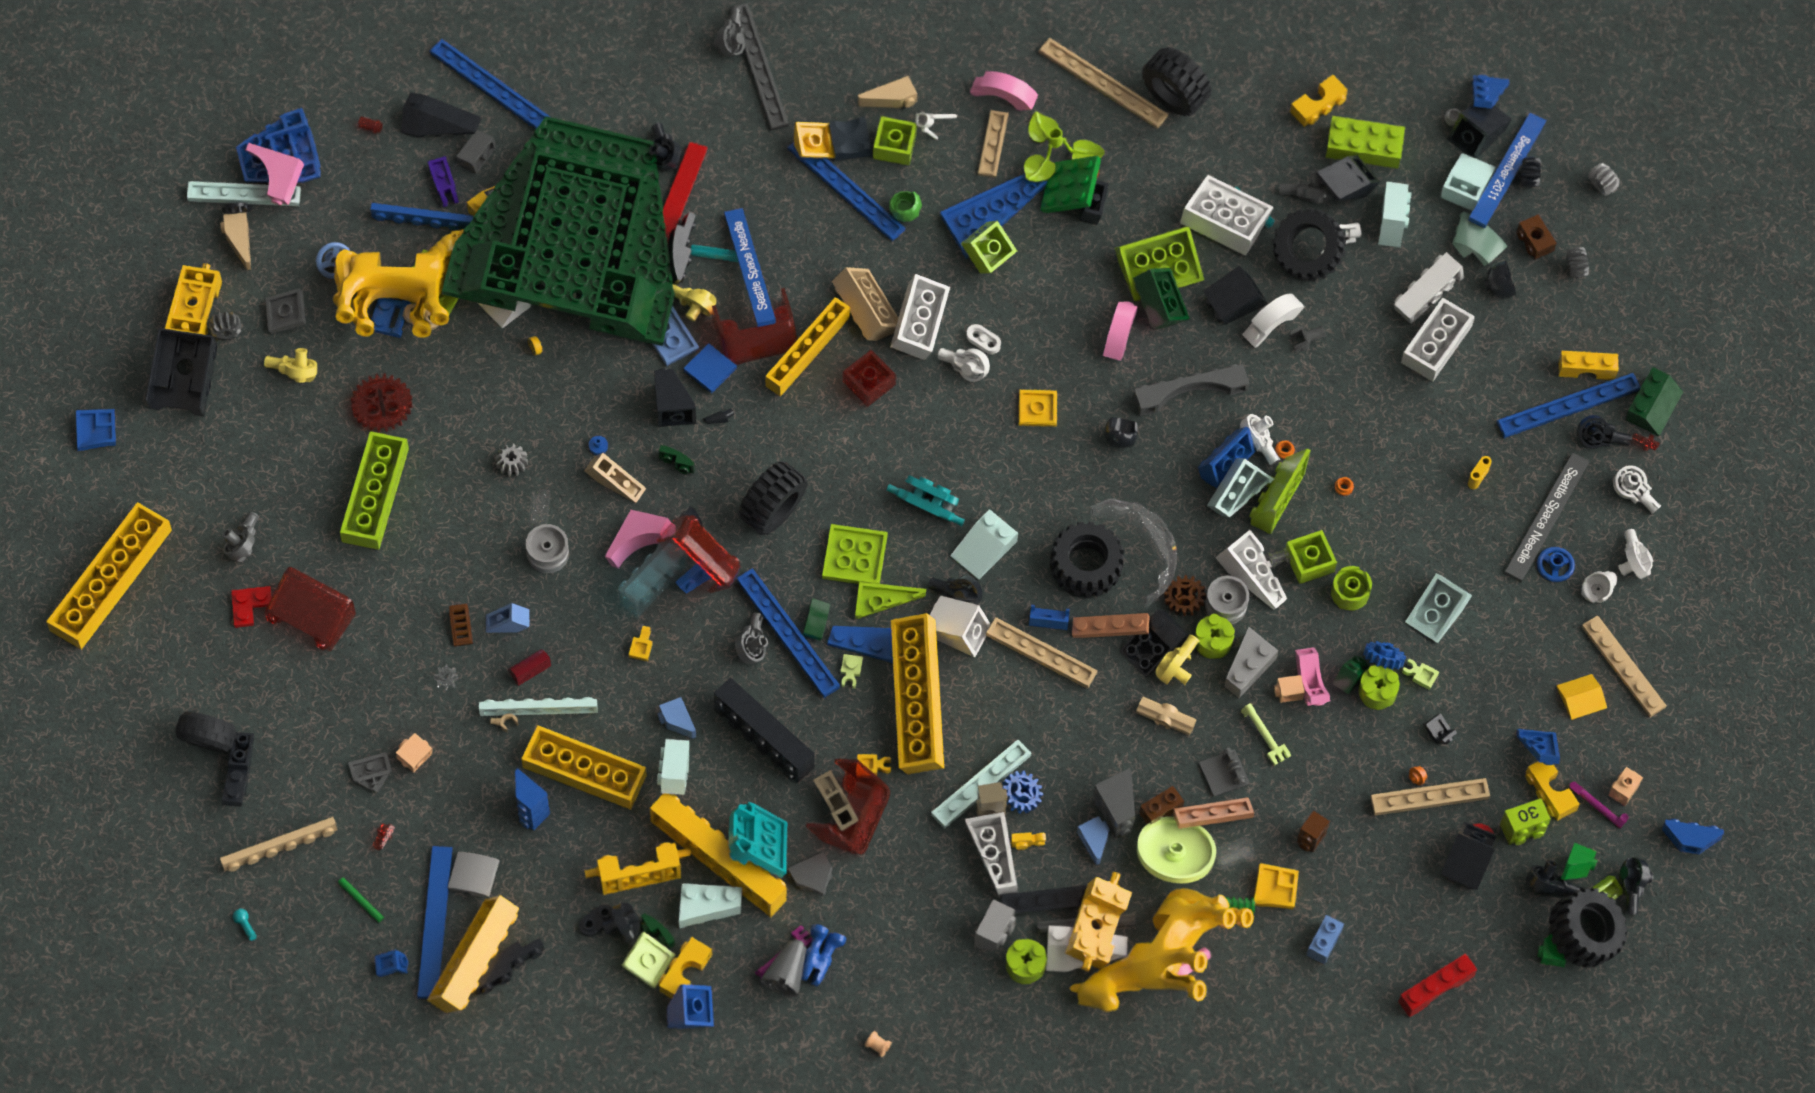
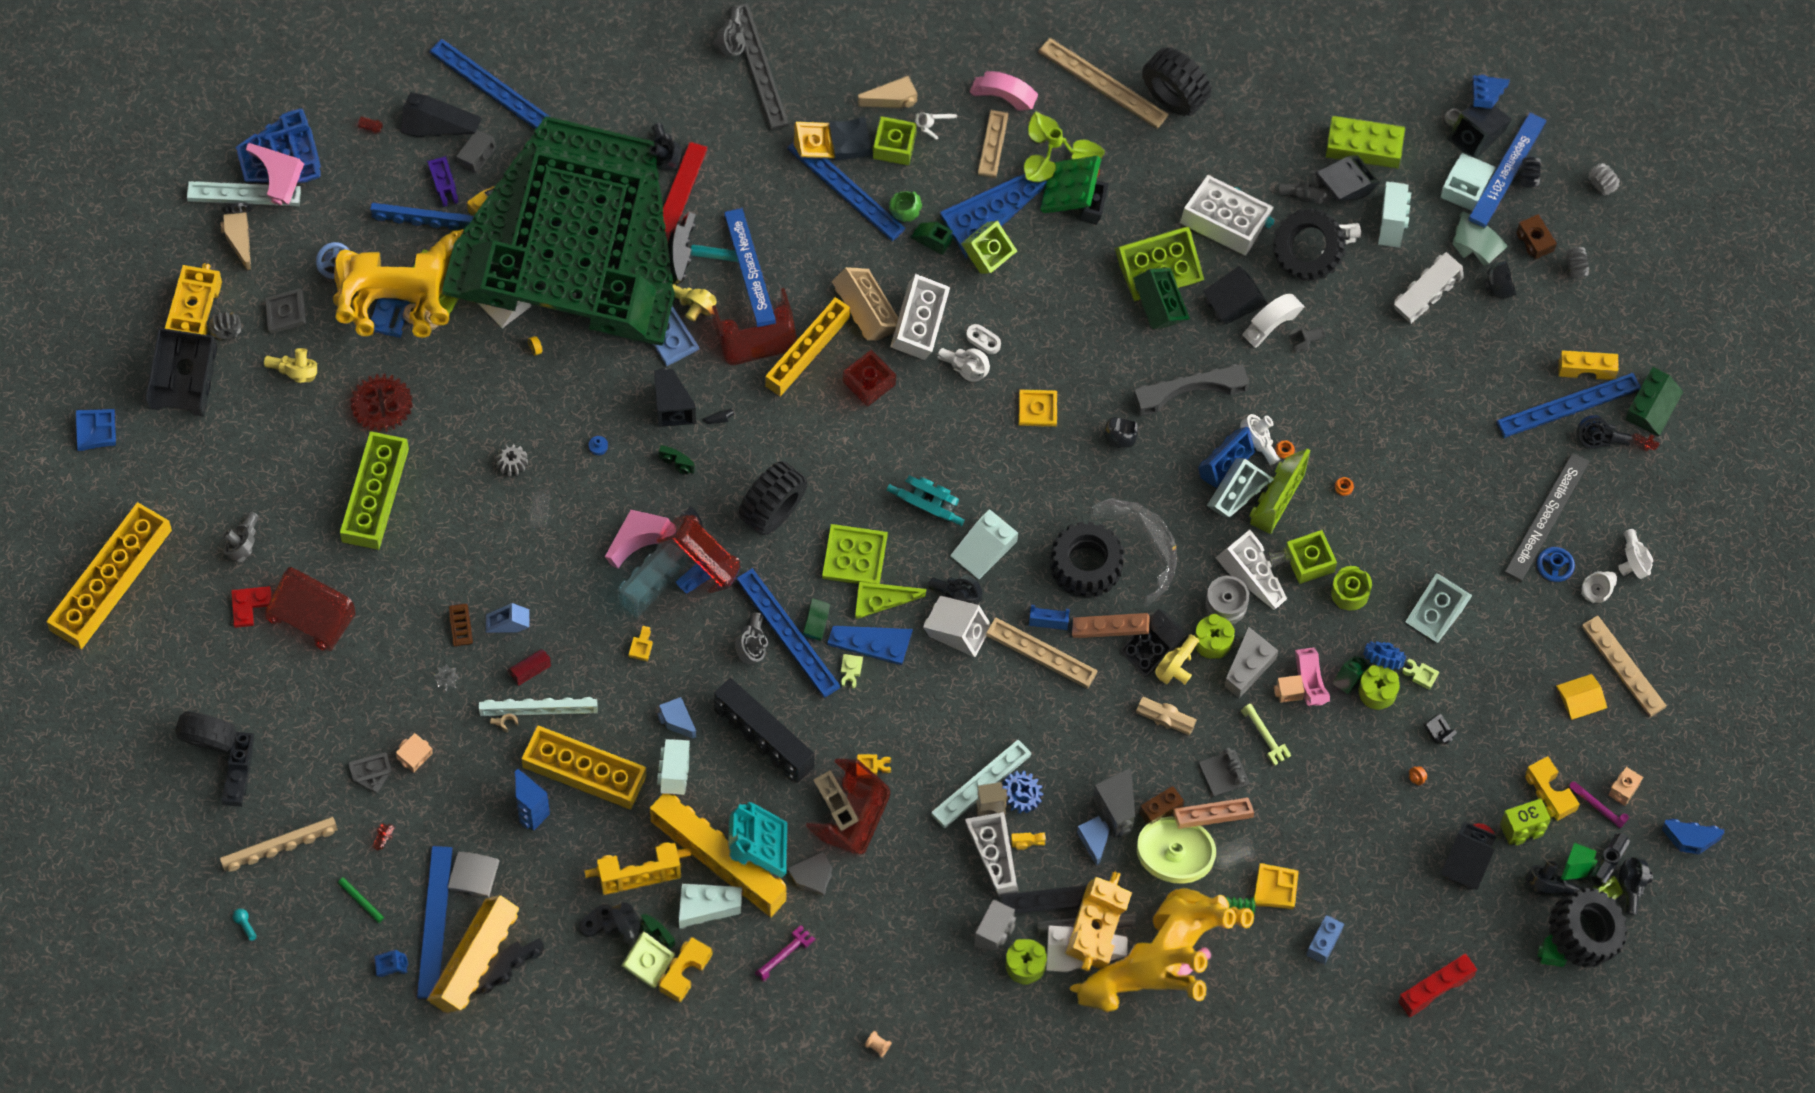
light grey wheel [526,524,569,573] -> none
tan slope [584,453,646,503] -> none
blue slope [667,984,714,1029] -> none
blue tile [683,344,737,394] -> none
dark grey cone [761,939,806,997] -> none
blue piece [801,924,846,986] -> none
yellow brick [891,613,944,774] -> none
bright pink arch [1103,301,1138,361] -> none
reddish brown gear [1164,575,1206,617] -> none
yellow arch [1290,75,1347,127] -> none
reddish brown brick [1297,810,1330,852] -> none
tan plate [1370,778,1490,816] -> none
white brick [1401,298,1475,381] -> none
yellow piece [1468,456,1492,489] -> none
blue wing [1516,729,1560,765] -> none
white pin [1613,466,1661,514] -> none
none -> dark green slope [911,222,953,255]
none -> black piece [1589,833,1630,887]

